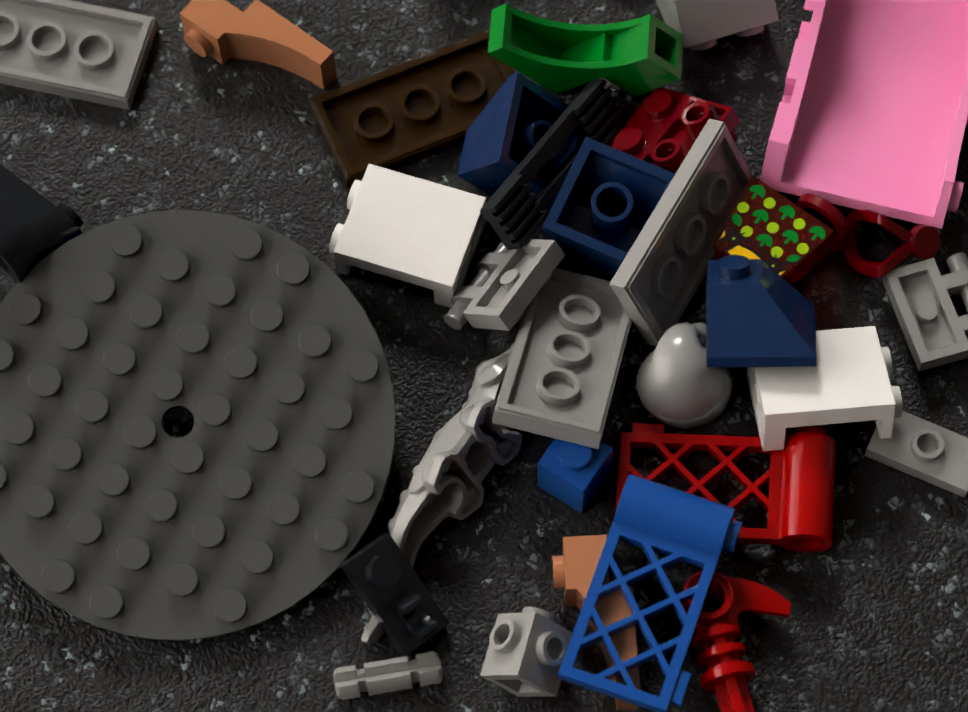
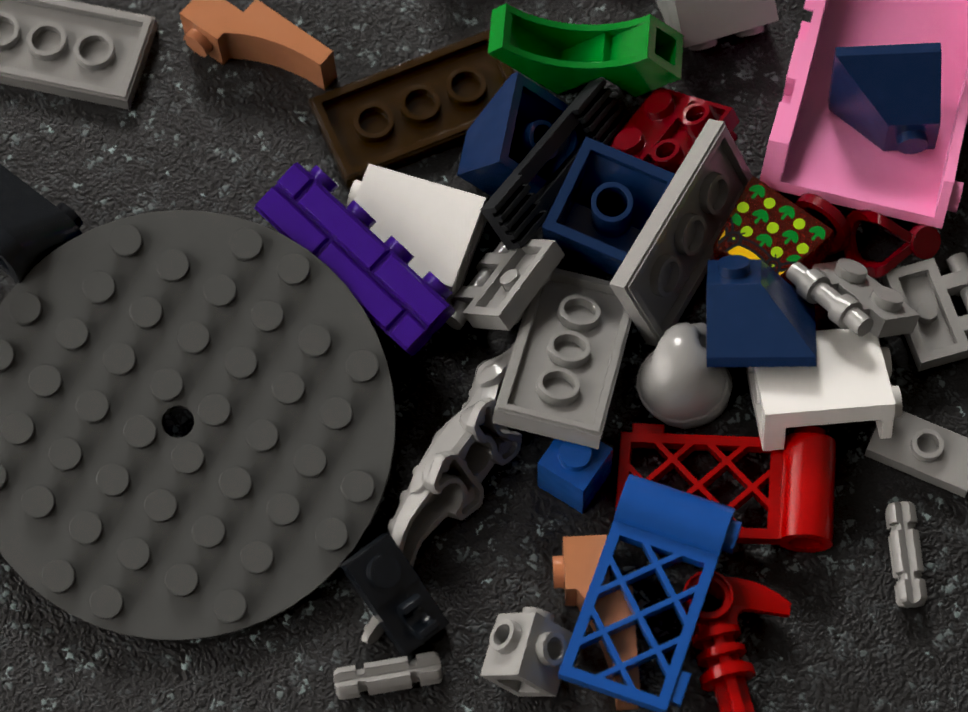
none -> dark purple brick [254,162,455,356]
none -> light grey plate [786,258,920,338]
none -> dark blue slope [828,43,942,154]
none -> light grey axle [885,501,928,608]

